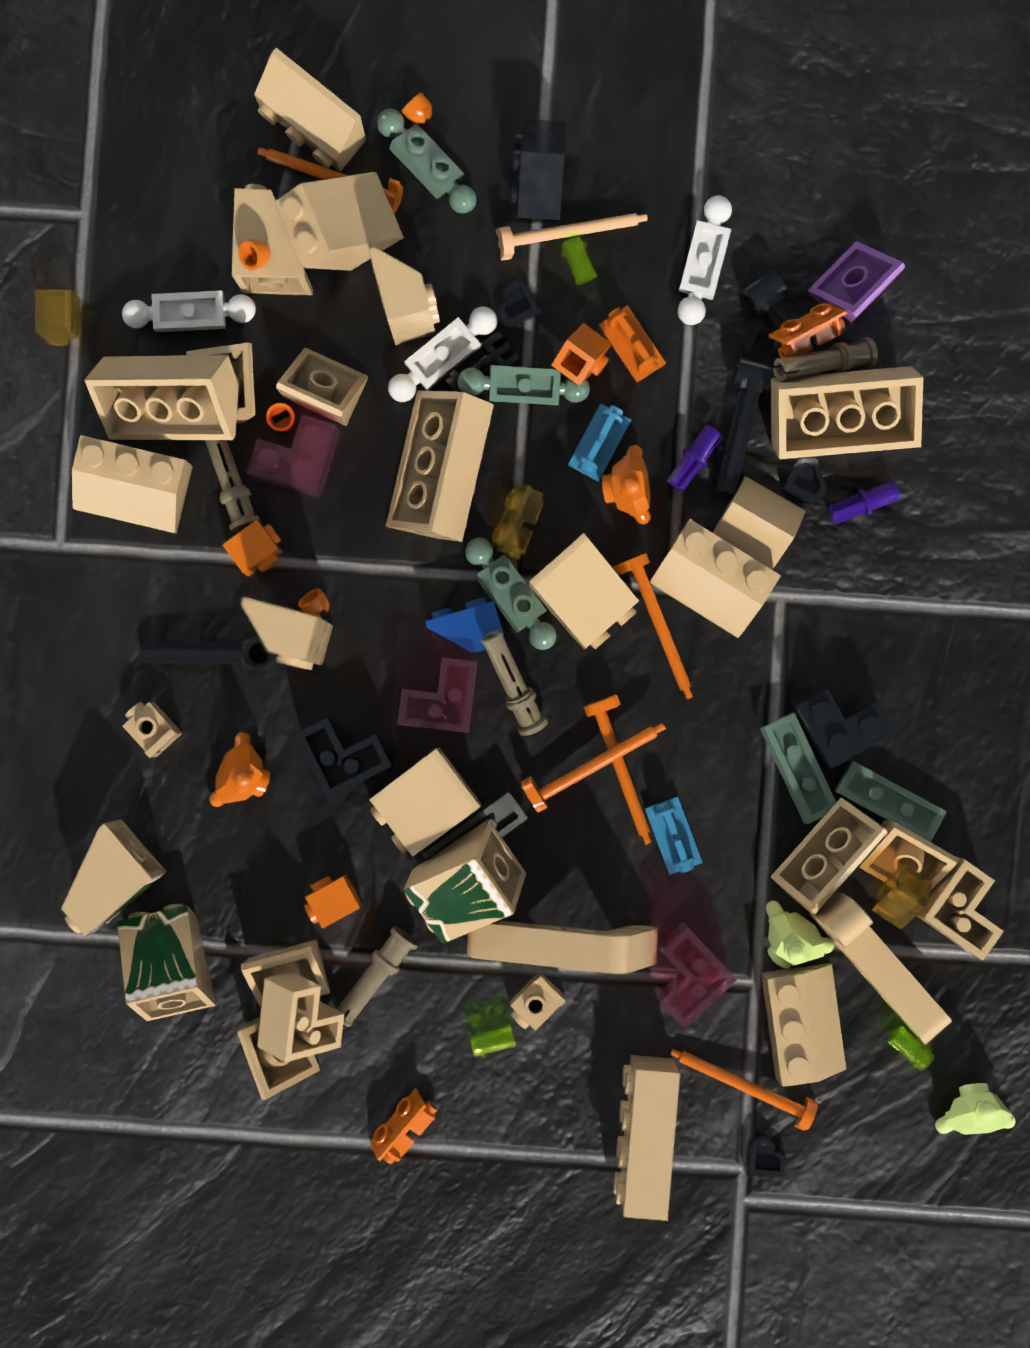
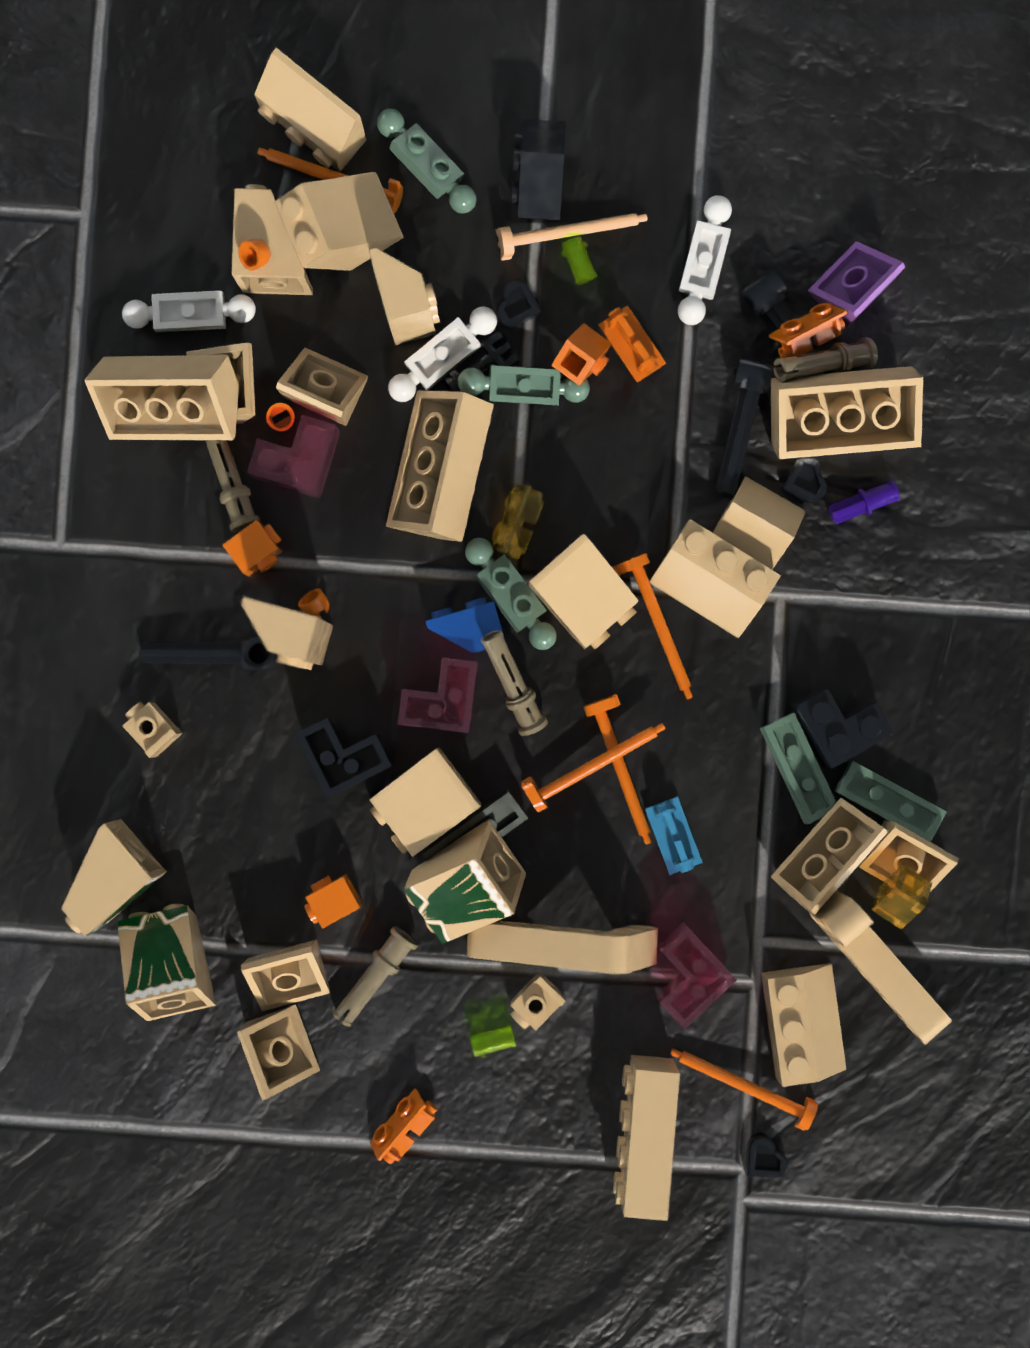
clear yellow brick [35,290,80,345] -> none
tan slope [72,435,193,534] -> none
orange rock [209,732,270,807] -> none
tan brick [257,972,344,1062] -> none
orange hinge [401,92,432,124] -> none
dark azure hinge [568,403,631,482] -> none
orange rock [602,445,651,524] -> none
dark purple axle [667,425,723,492] -> none
yellowish green rock [765,901,834,969] -> none
clear neon green pin [887,1025,935,1071] -> none
tan brick [914,857,1004,961] -> none
yellowish green rock [935,1083,1016,1135] -> none

